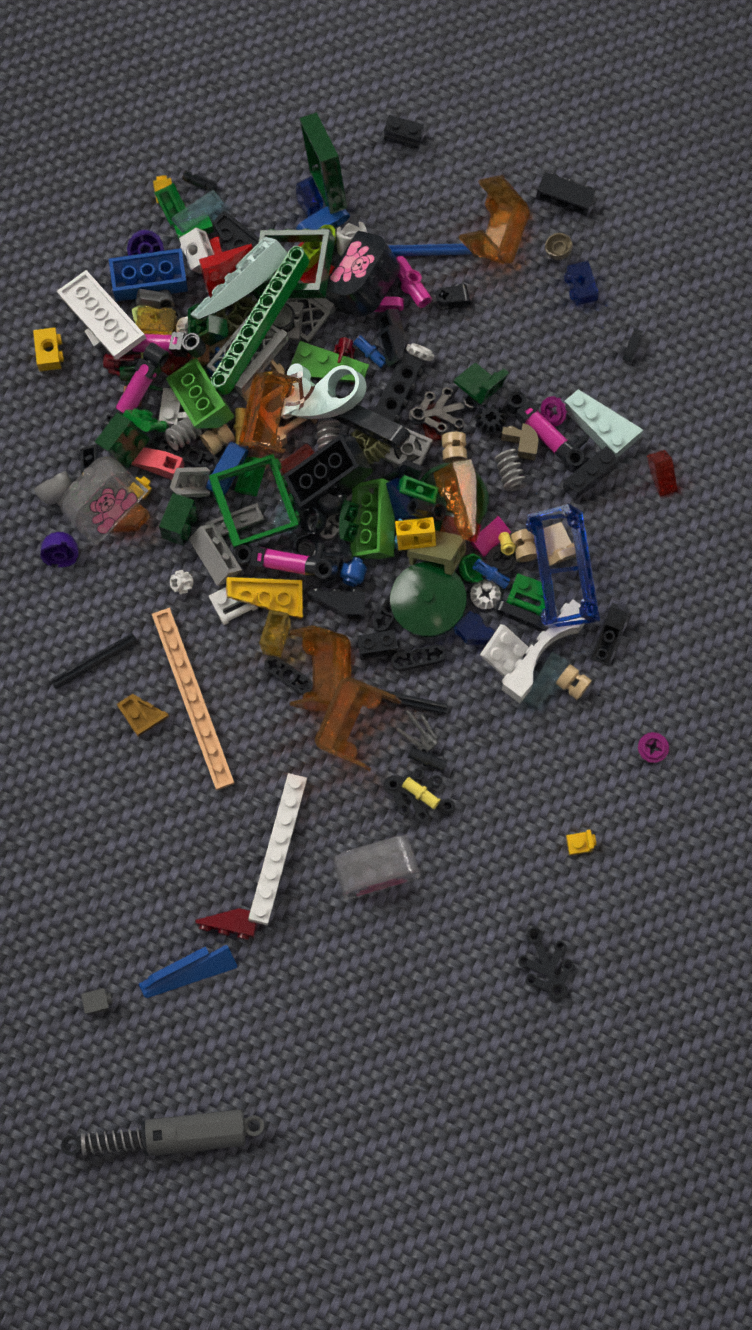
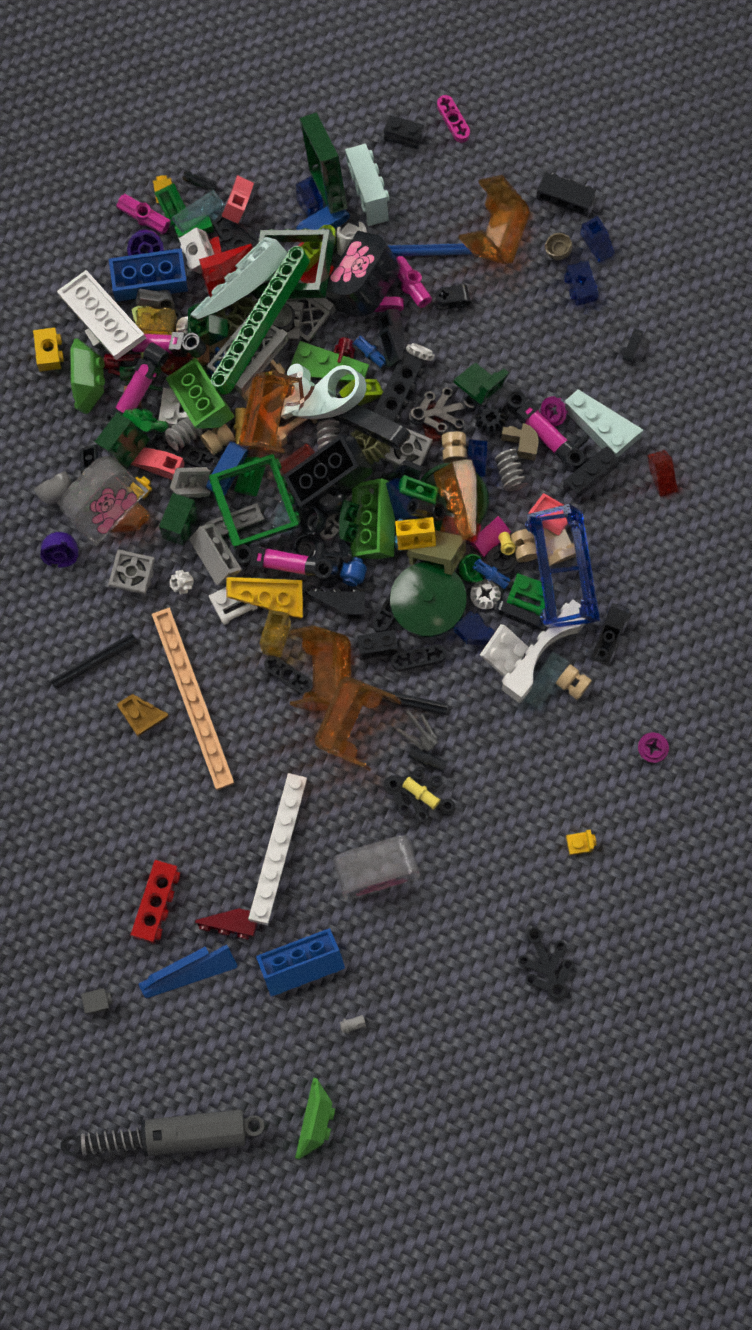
none -> bright green wedge [71,338,105,414]
none -> light grey piece [108,550,155,595]
none -> dark pink piece [116,194,171,235]
none -> red brick [131,860,181,944]
none -> coral slope [222,175,254,224]
none -> blue slope [256,928,345,997]
none -> bright green wedge [295,1078,336,1160]
none -> lime slope [339,379,383,406]
none -> light grey pin [339,1015,366,1034]
none -> light aqua wedge [345,144,390,226]
none -> dark pink beam [437,95,470,143]
none -> clear blue slope [467,439,488,477]
none -> coral tile [527,493,576,536]
none -> clear blue slope [580,216,615,263]

